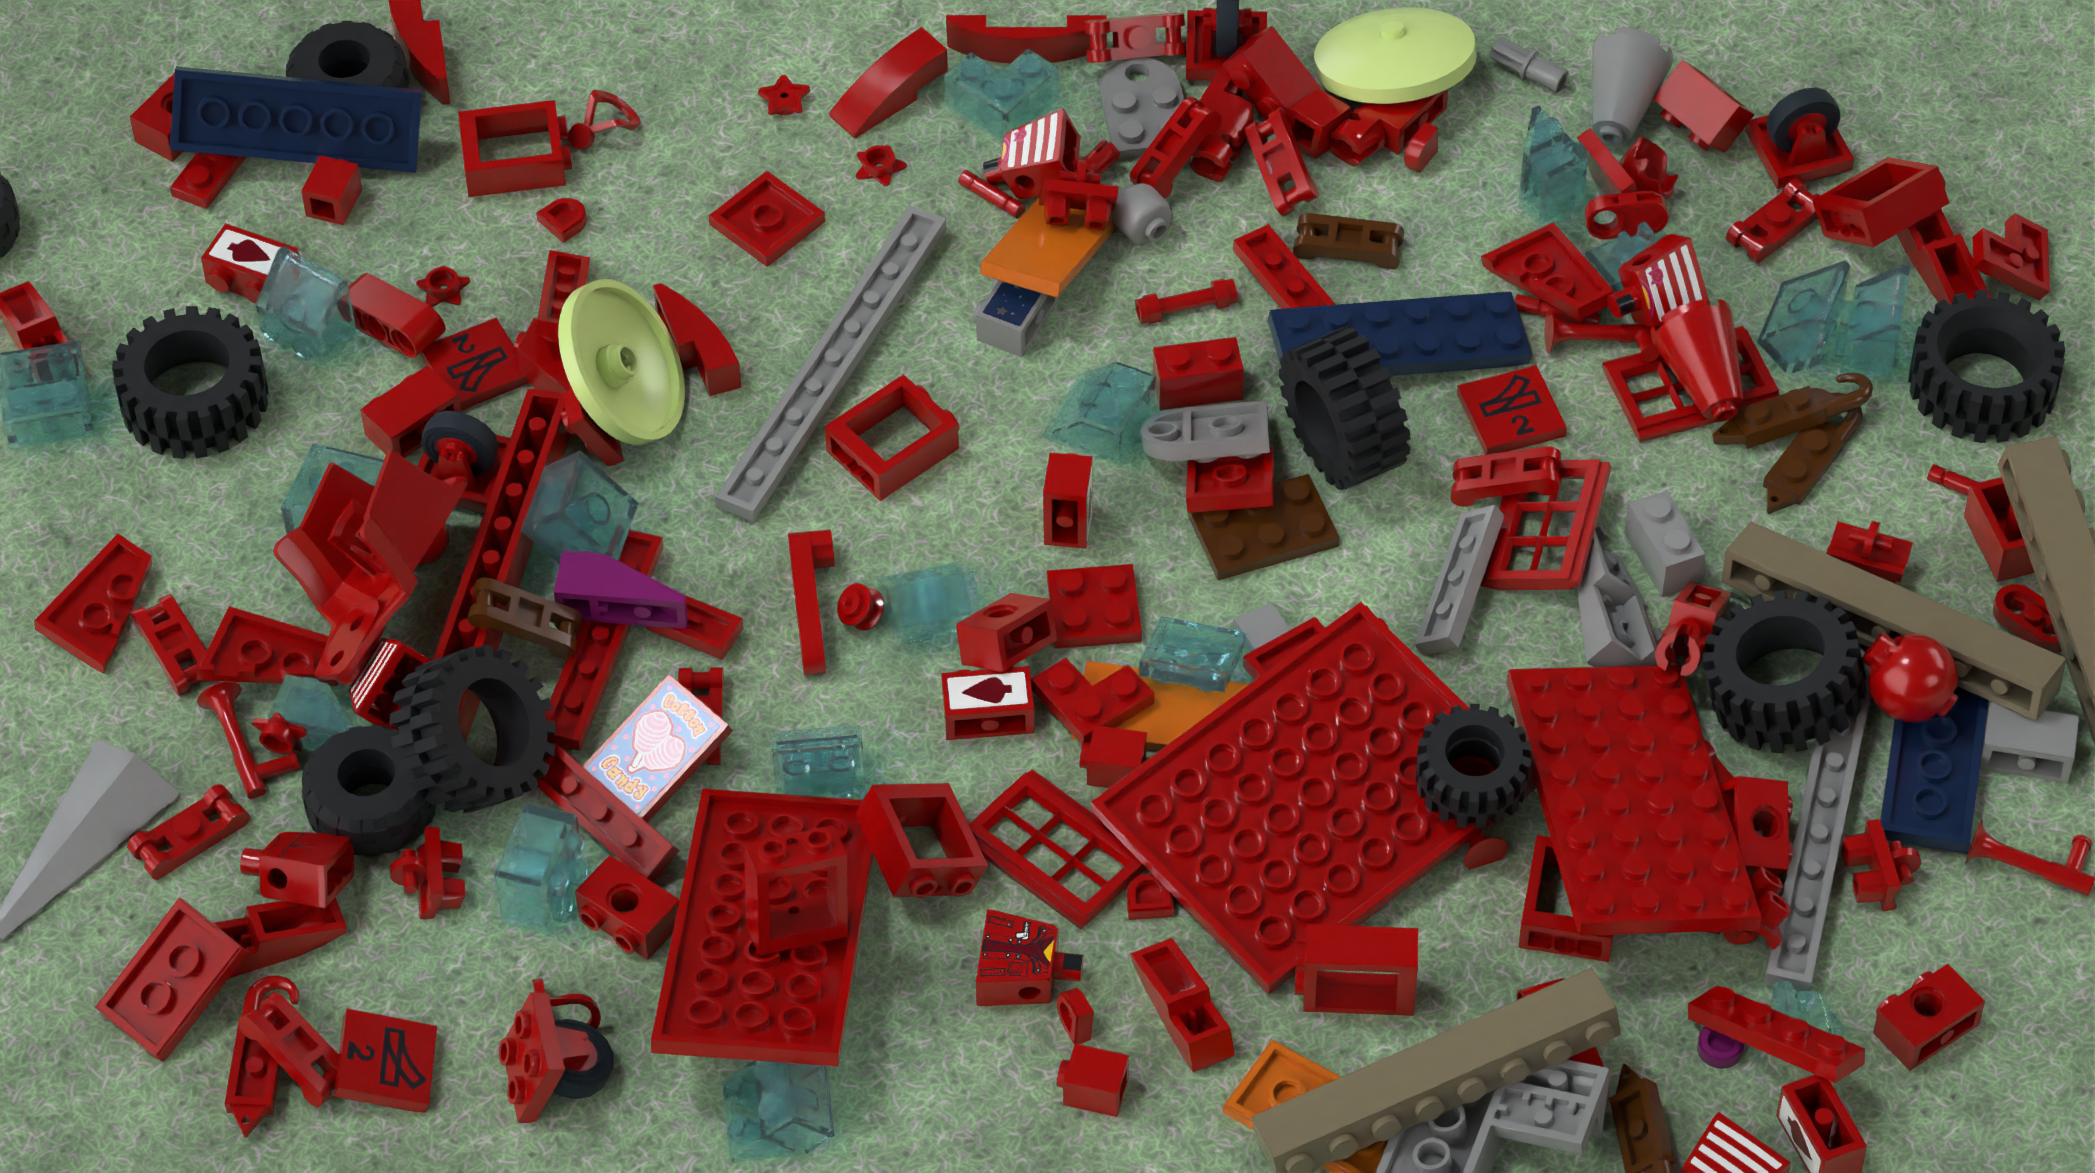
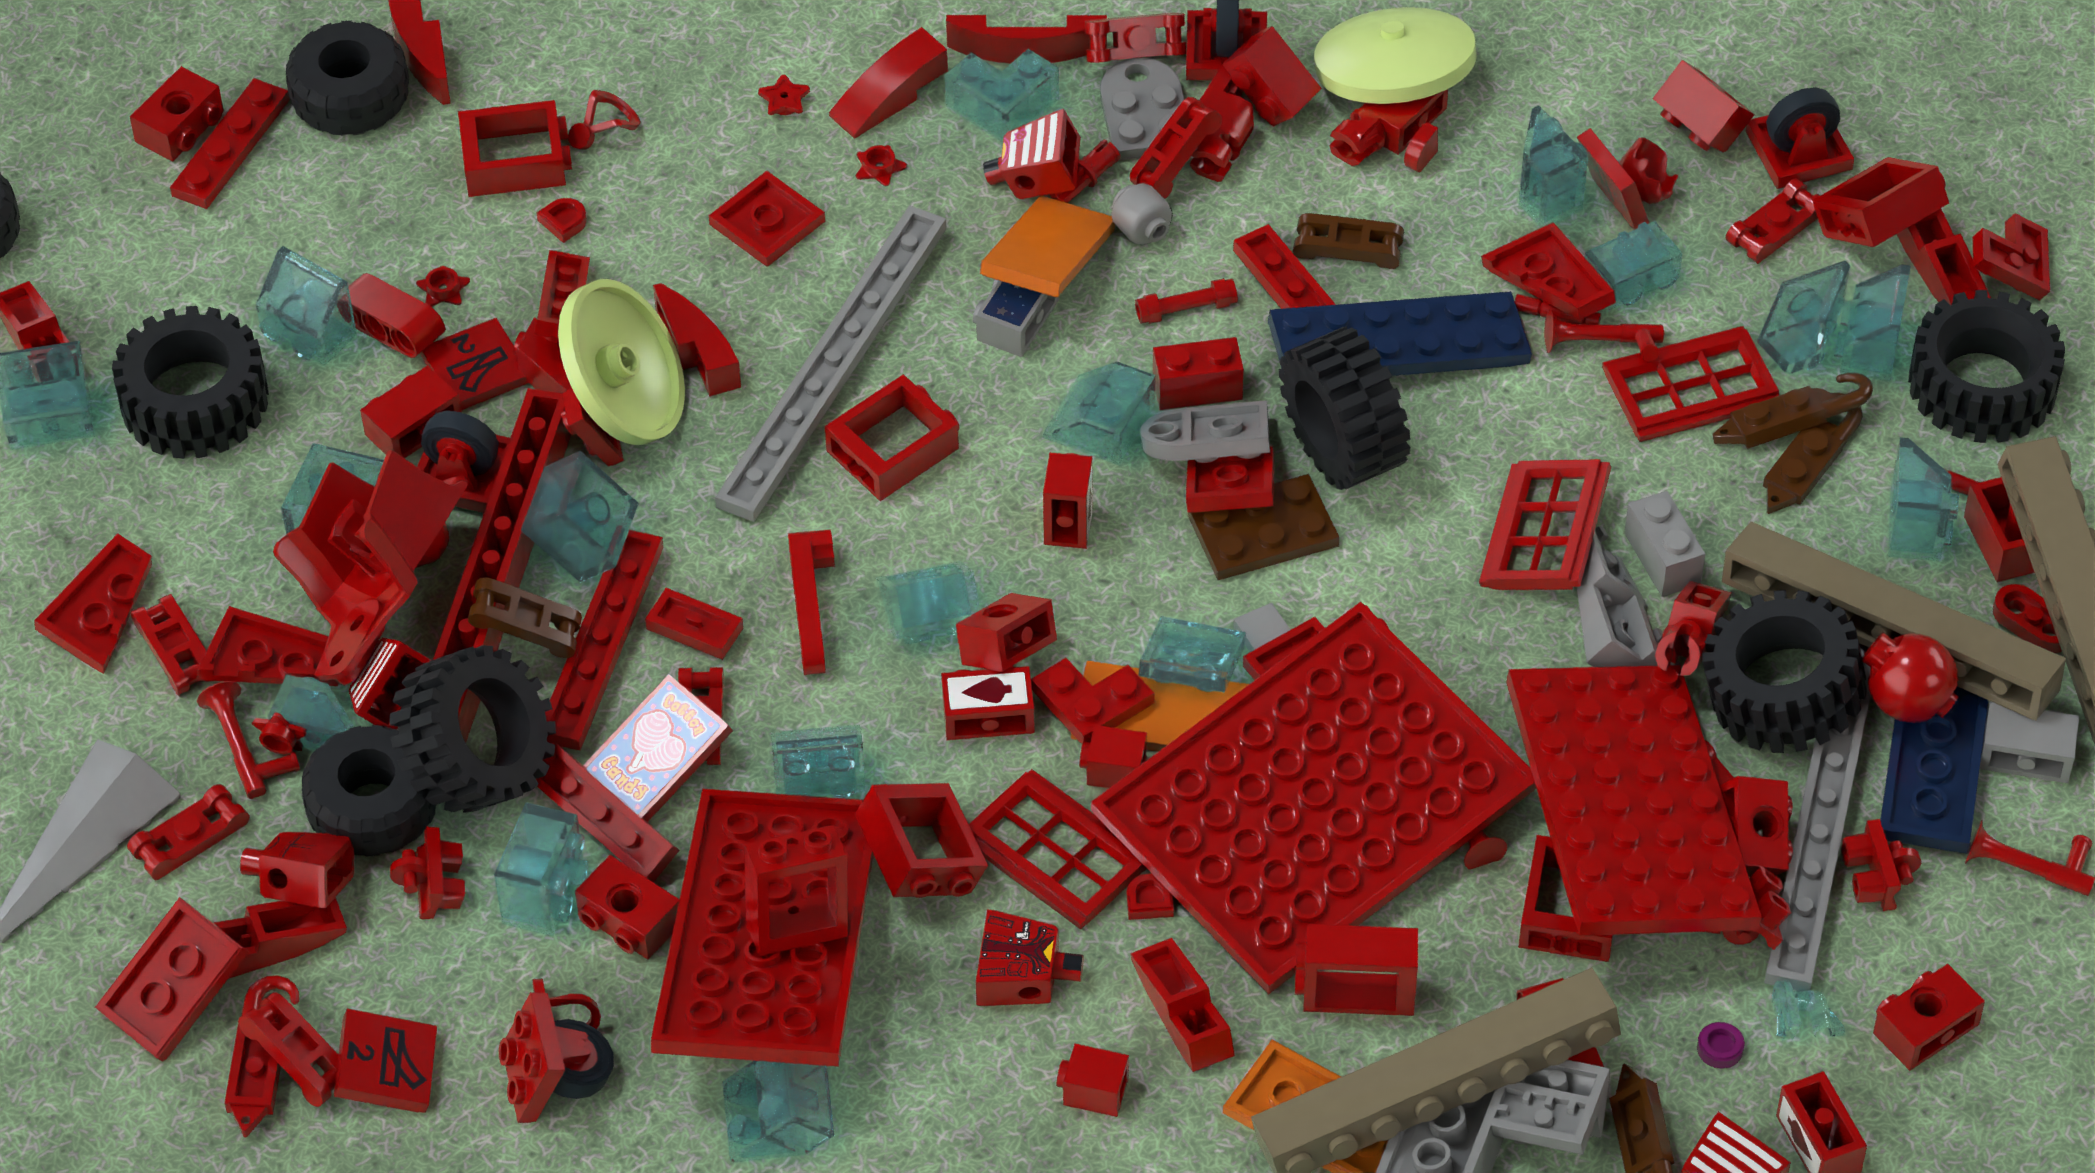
dark blue plate [170,66,423,173] -> none
brick [201,223,303,308] -> none
red brick [301,155,362,225] -> none
magenta slope [554,551,688,629] -> none
red wheel [837,583,884,631] -> none
red wheel [958,170,1026,218] -> none
red hips [1039,160,1118,230] -> none
red plate [1047,564,1142,649] -> none
red tile [1057,988,1094,1044] -> none
red plate [1244,107,1319,217] -> none
red brick [1288,88,1351,159] -> none
light grey plate [1414,505,1505,655] -> none
black tyre [1415,704,1531,829] -> none
red plate [1450,446,1562,507] -> none
red tile [1457,365,1567,455] -> none
light grey axle [1489,37,1569,93] -> none
red piece [1584,191,1669,239] -> none
light grey cone [1592,27,1673,145] -> none
red torso [1607,234,1711,327] -> none
red cone [1650,299,1744,422] -> none
red plate [1688,985,1865,1083] -> none
red hips [1826,520,1913,584] -> none
none -> clear light blue slope [1888,437,1959,561]

